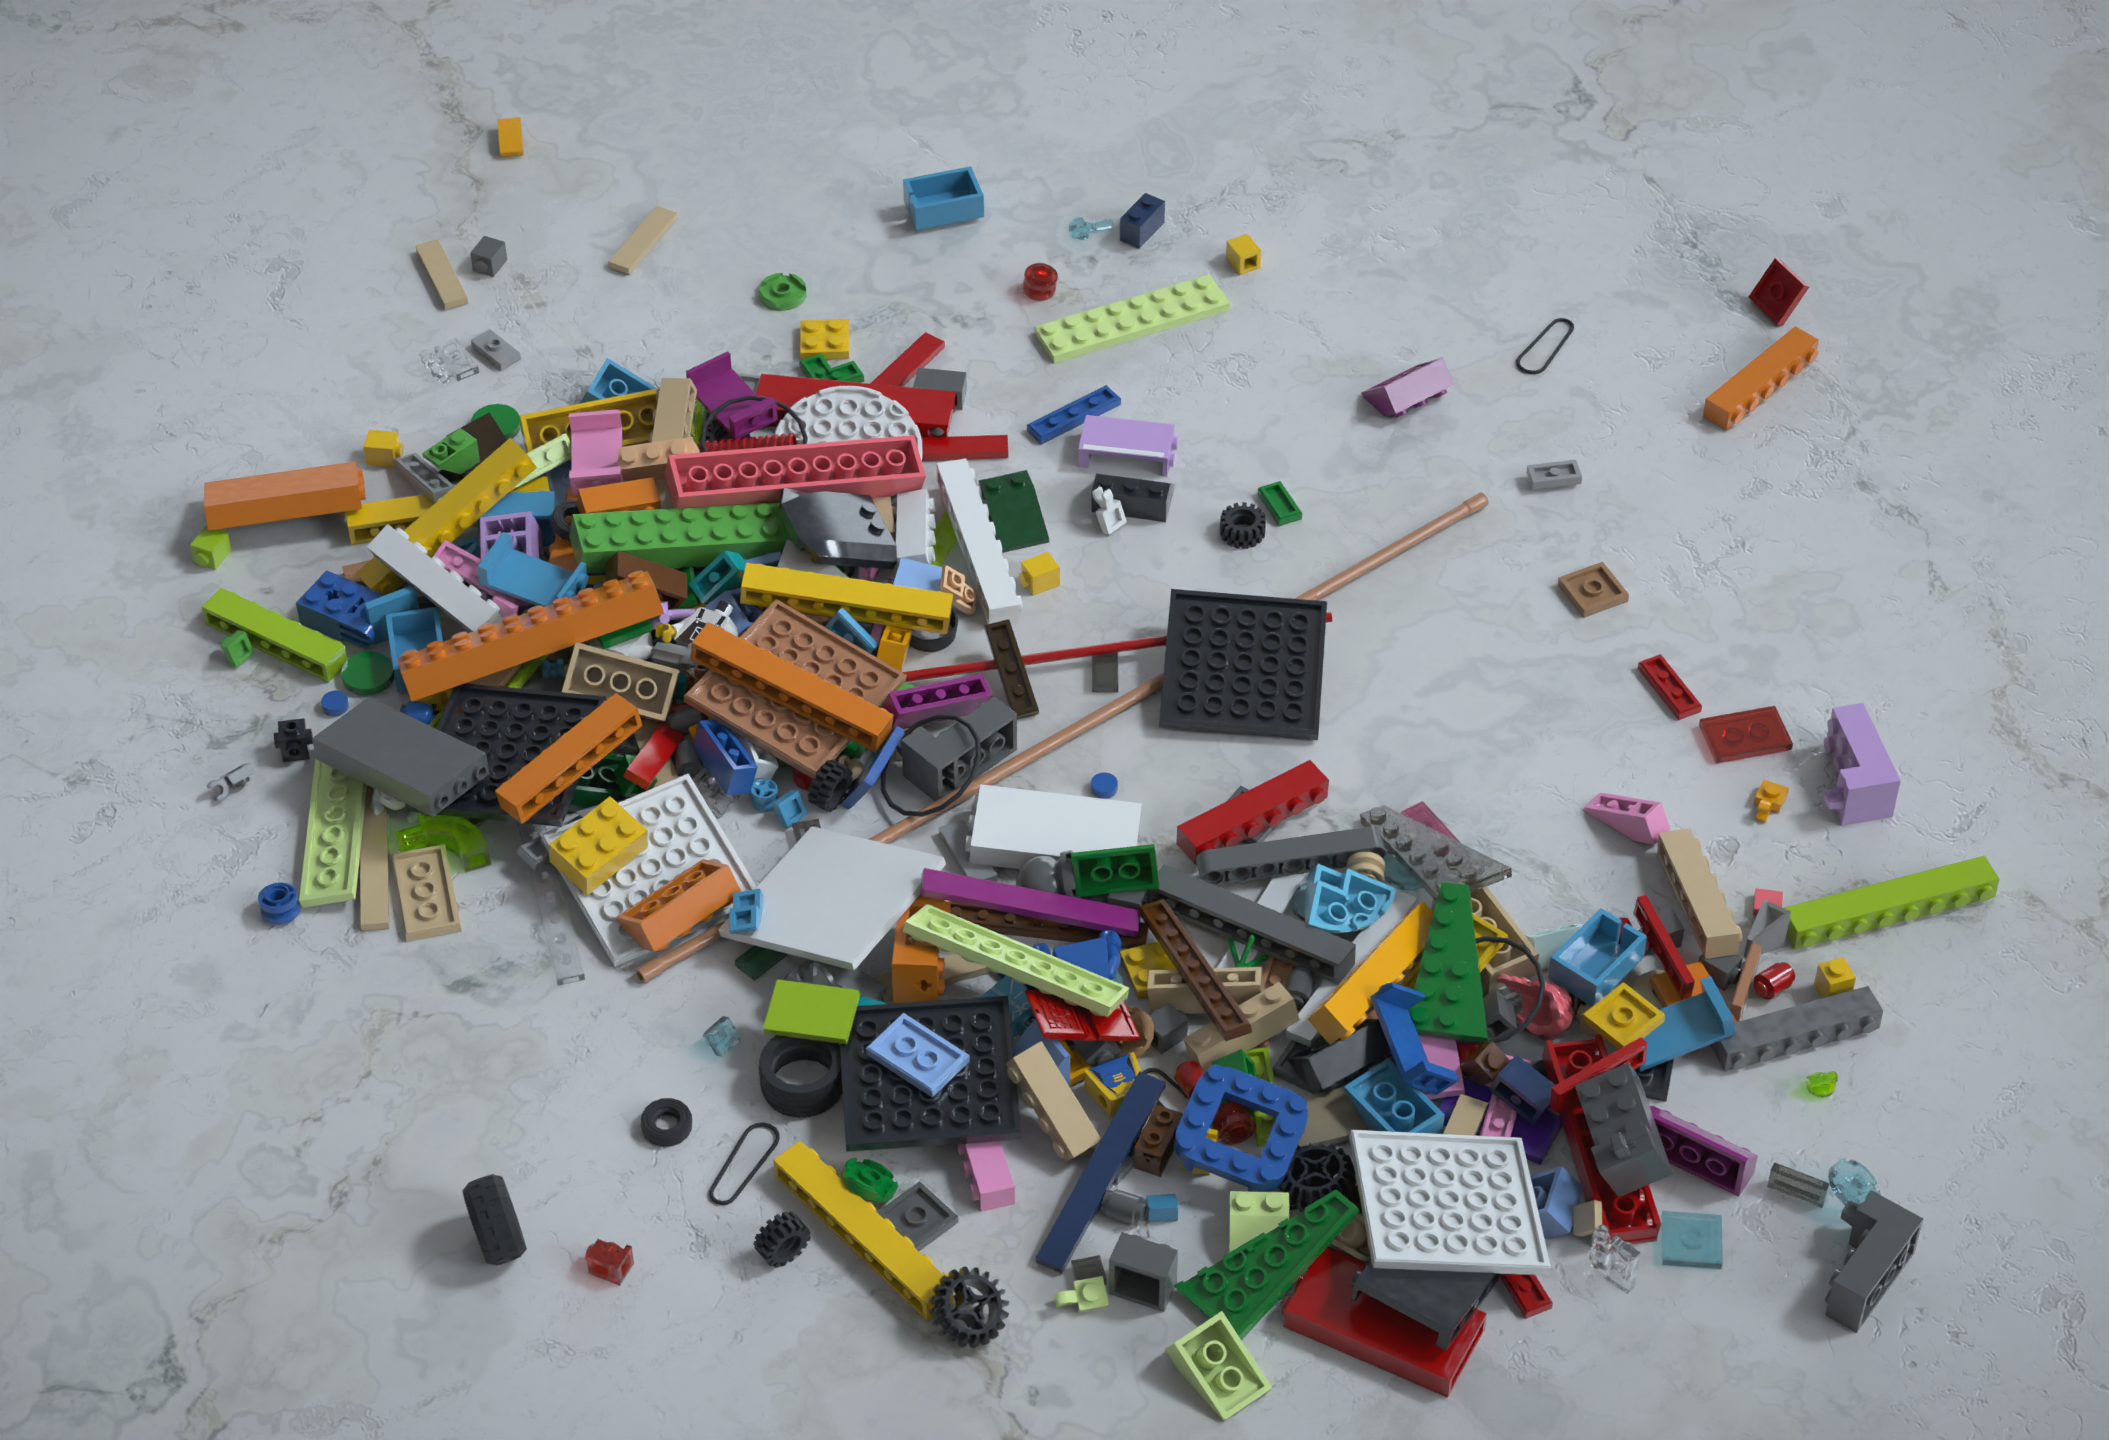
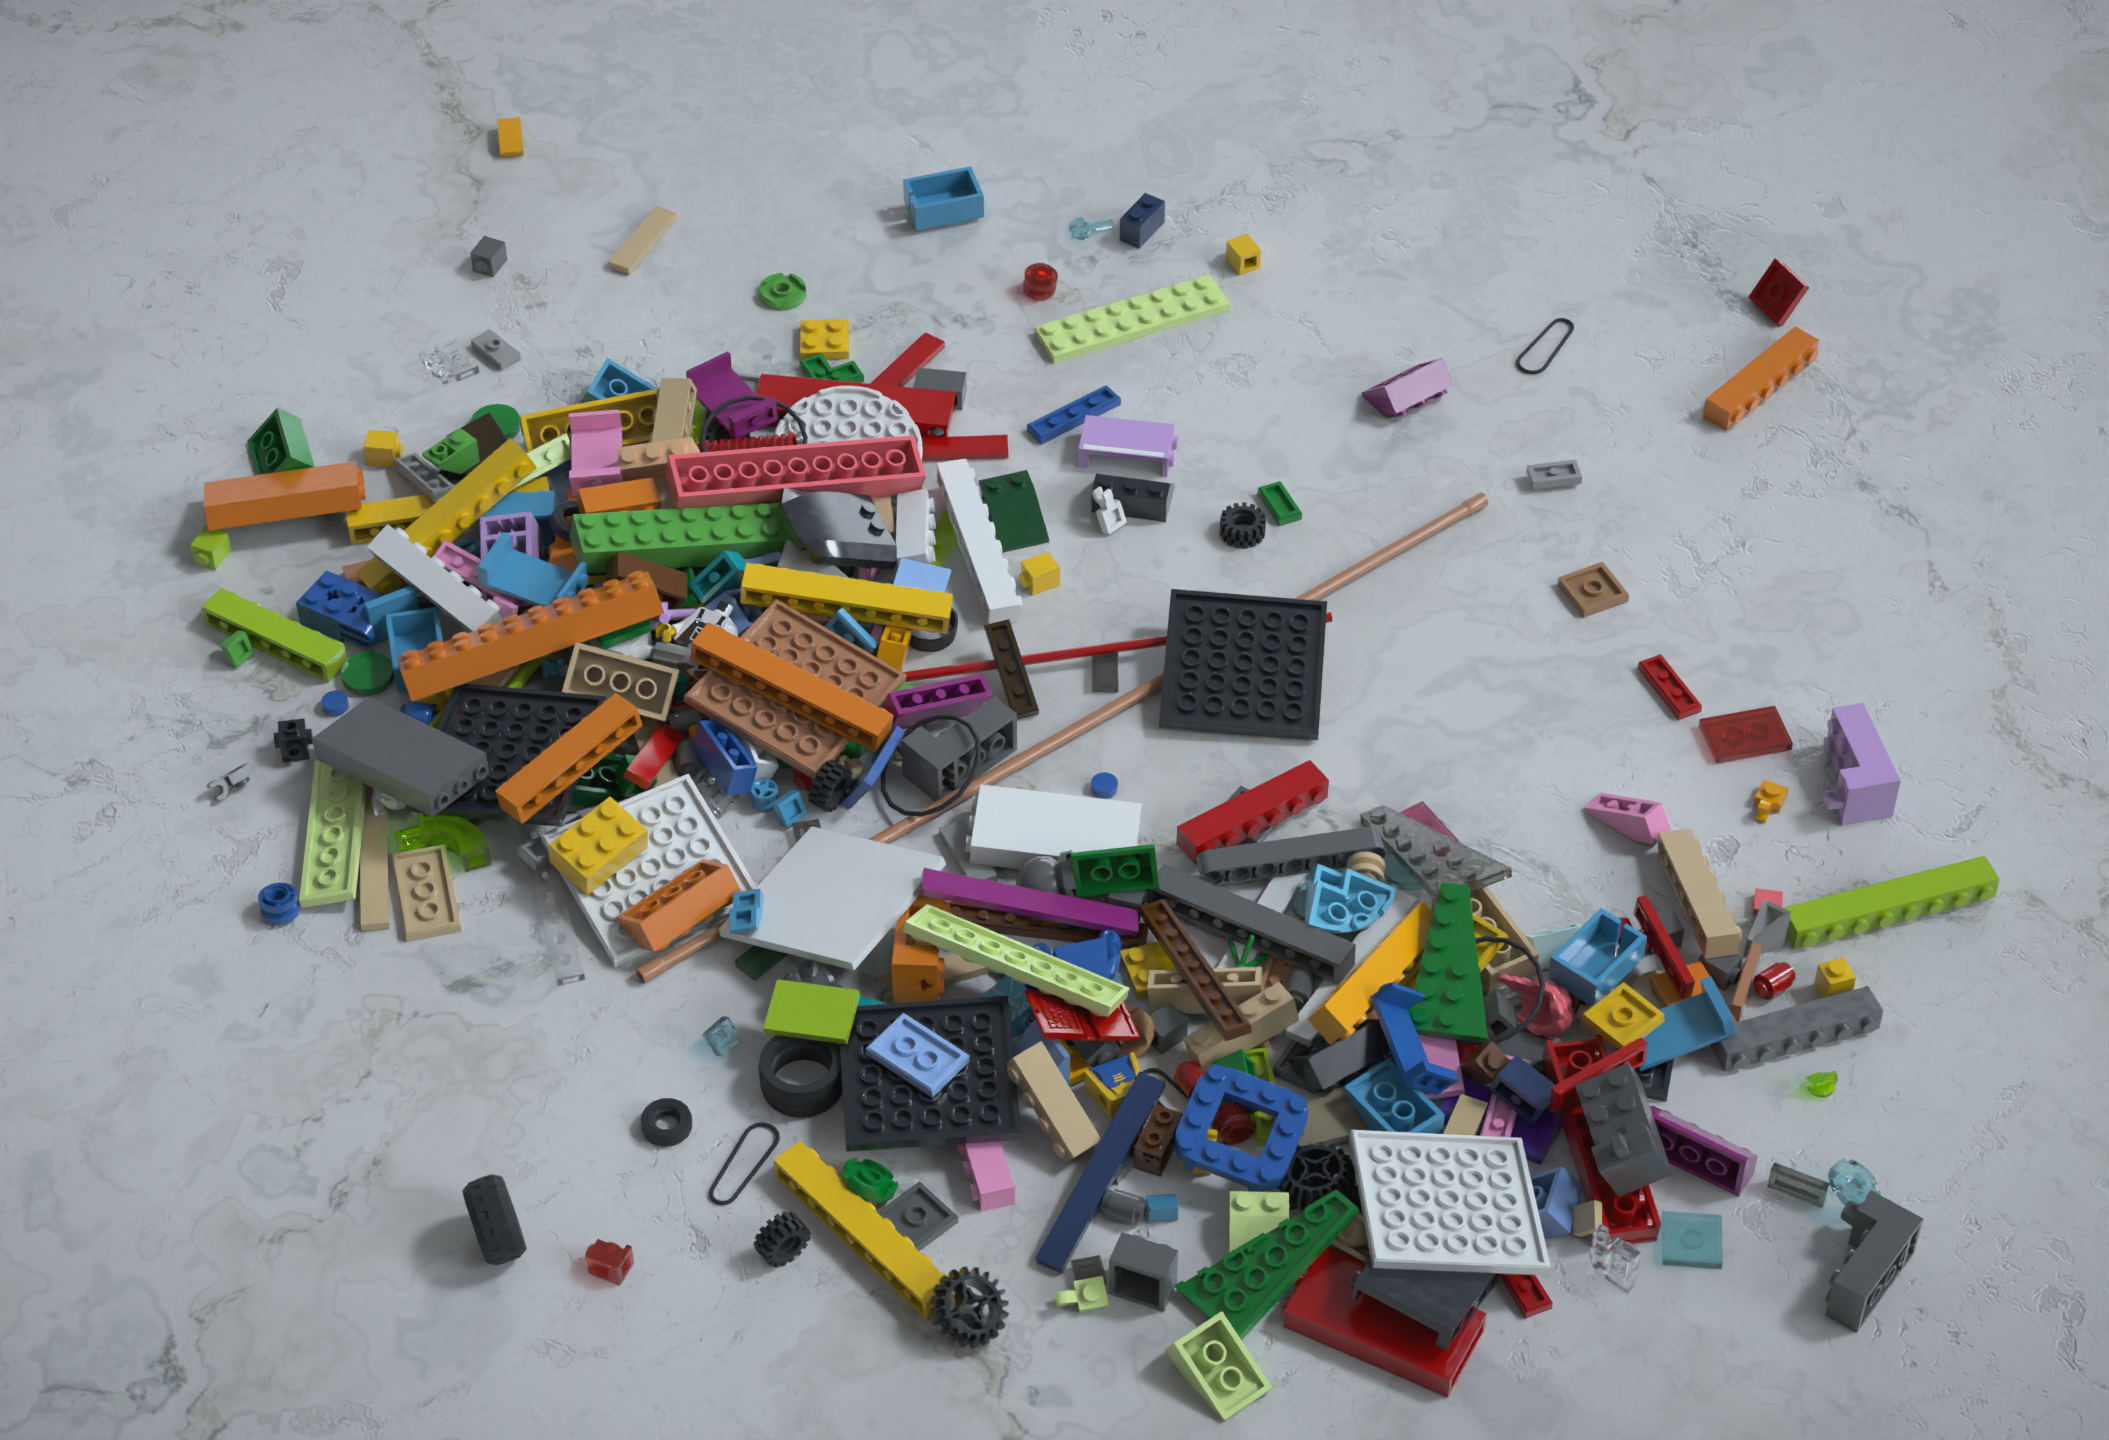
tan tile [415,239,468,310] -> none
light nougat slope [940,565,978,616] -> none
none -> green slope [247,408,315,475]

